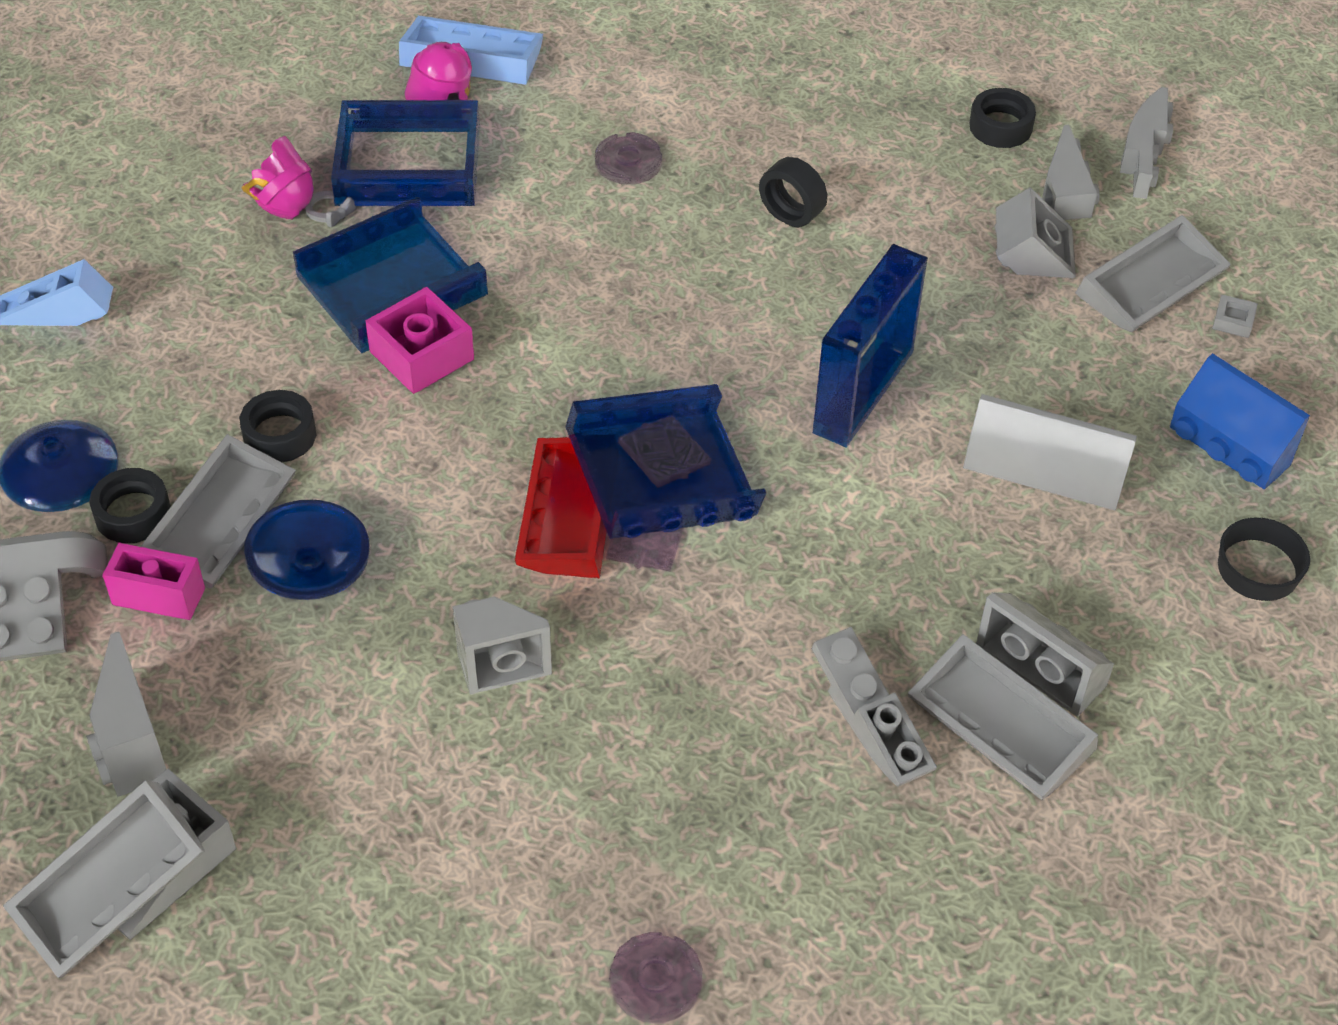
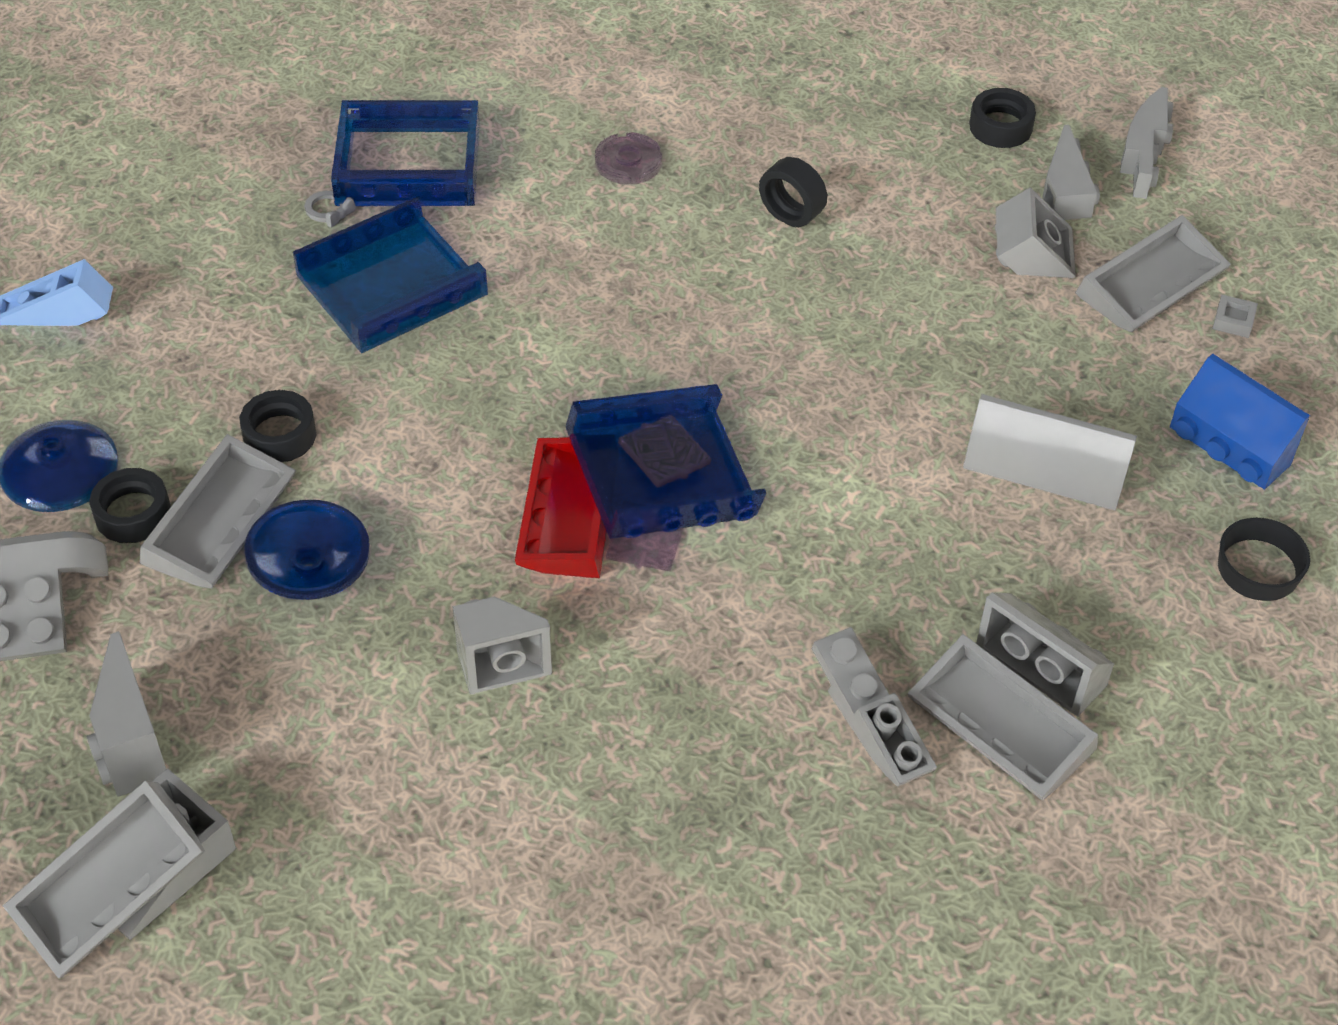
dark pink brick [102,543,205,620] -> none
dark pink helmet [241,136,314,220] -> none
dark pink brick [365,287,474,394] -> none
light blue slope [399,15,543,85] -> none
dark pink helmet [404,42,472,114] -> none
tile [609,932,703,1023] -> none
clear blue window [812,244,928,448] -> none

